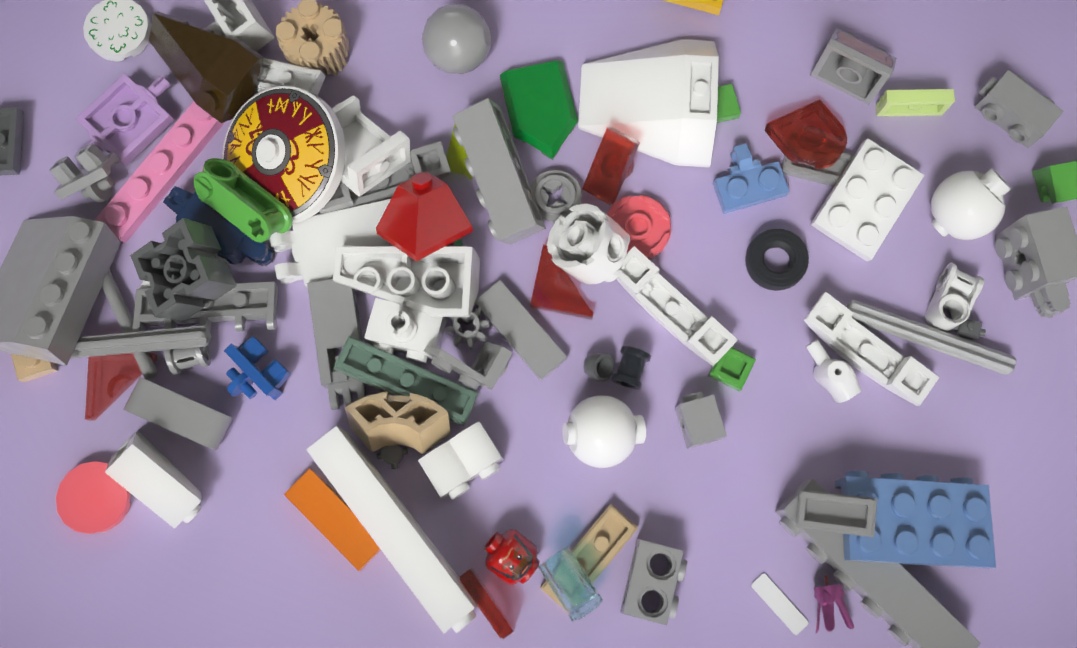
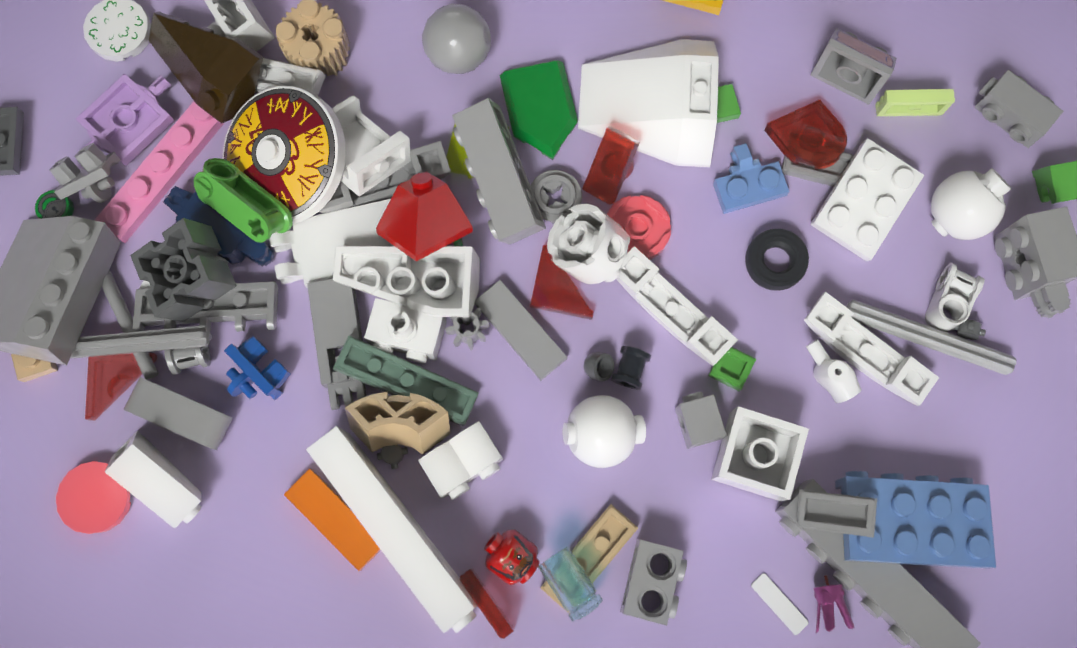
light grey bracket [424,342,512,390] -> none
none -> tile [35,190,74,219]
none -> white brick [711,406,809,501]

